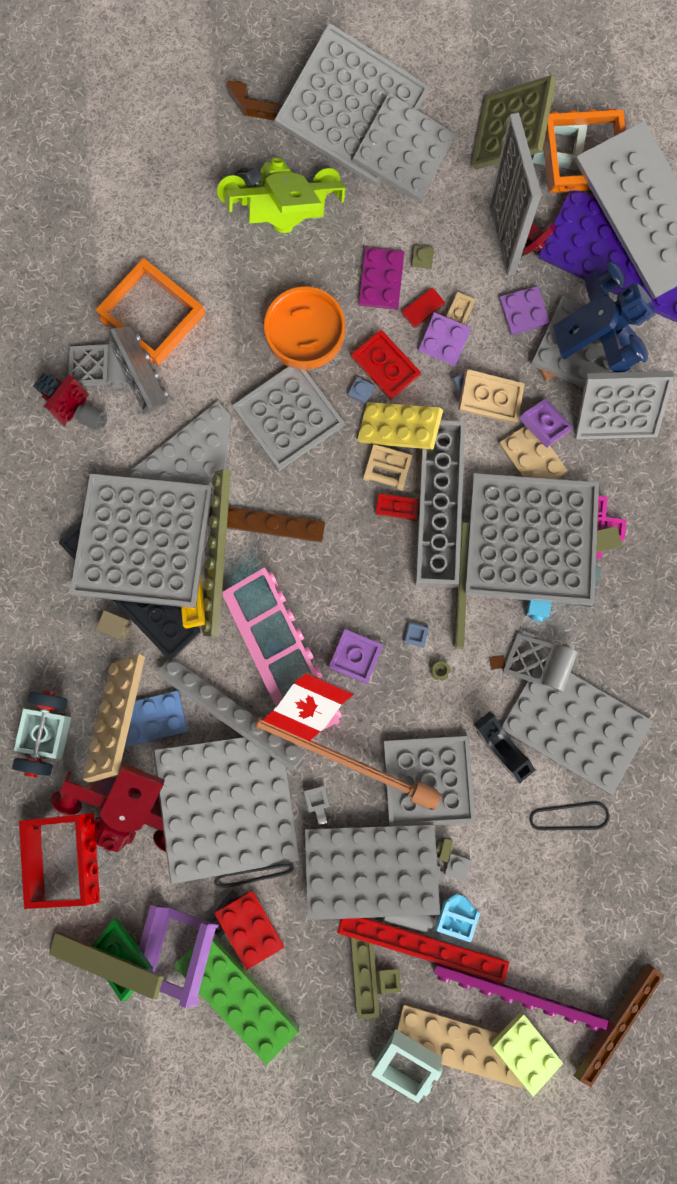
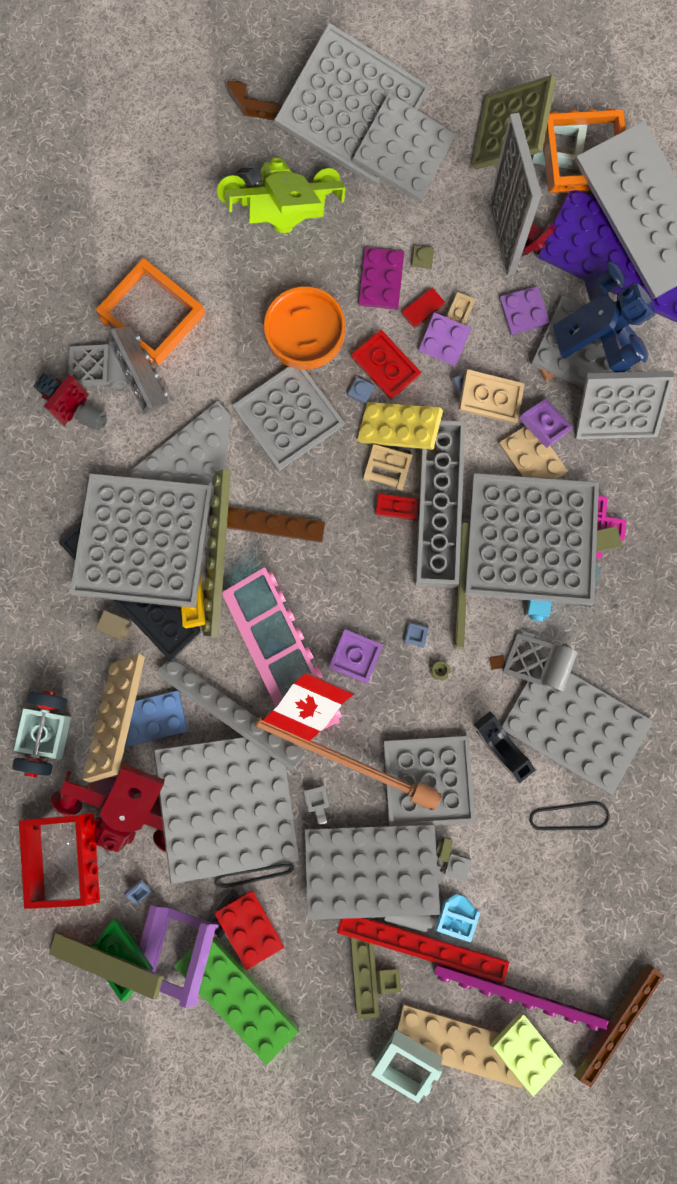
none -> sand blue slope [124,880,153,905]

